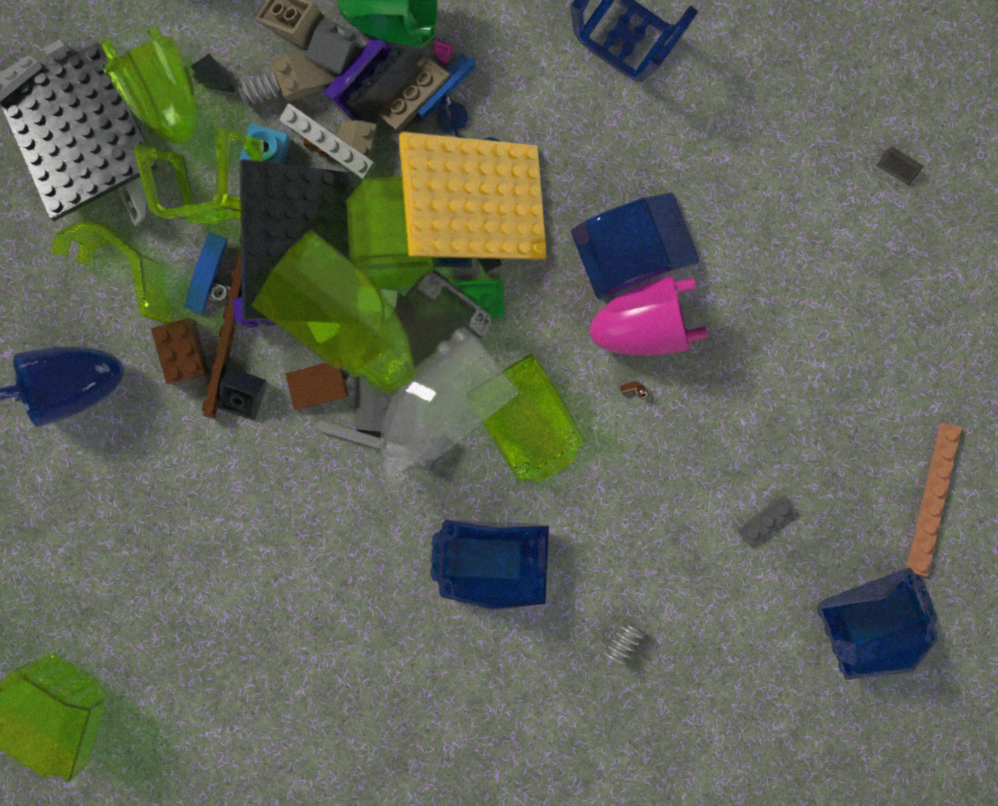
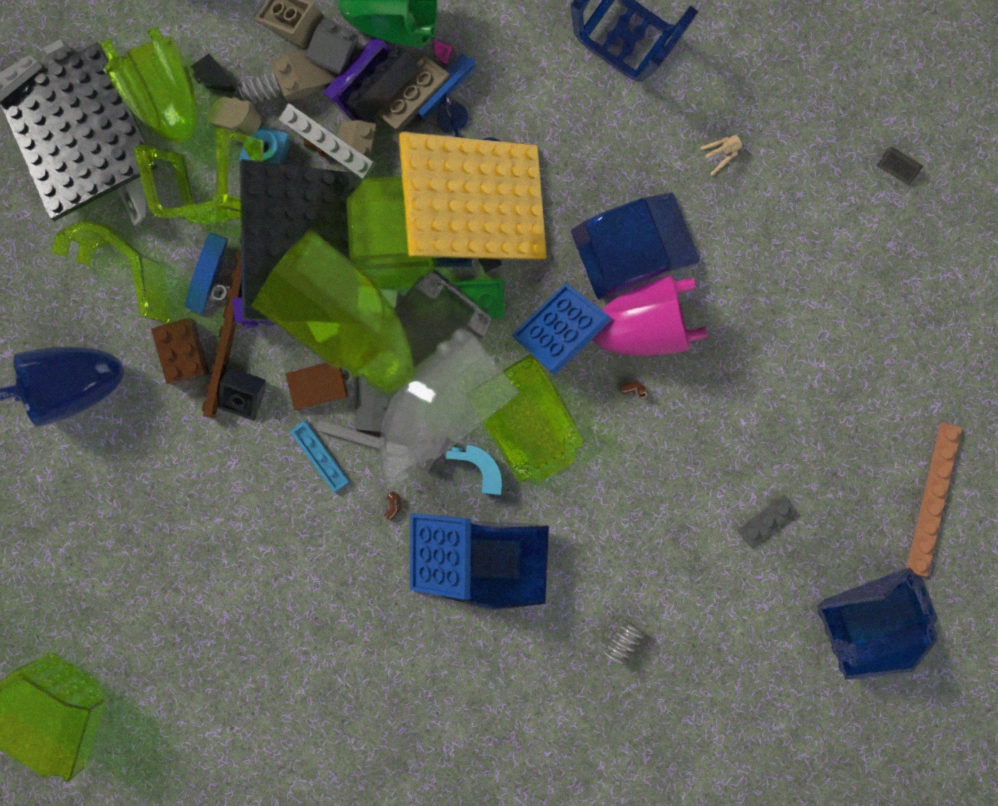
none -> dark tan brick [207,97,261,140]
none -> dark azure tile [289,420,350,493]
none -> reddish brown arm [384,491,402,521]
none -> blue plate [410,513,471,600]
none -> medium azure arch [446,445,502,495]
none -> blue plate [511,283,612,375]
none -> tan plant [700,135,742,176]

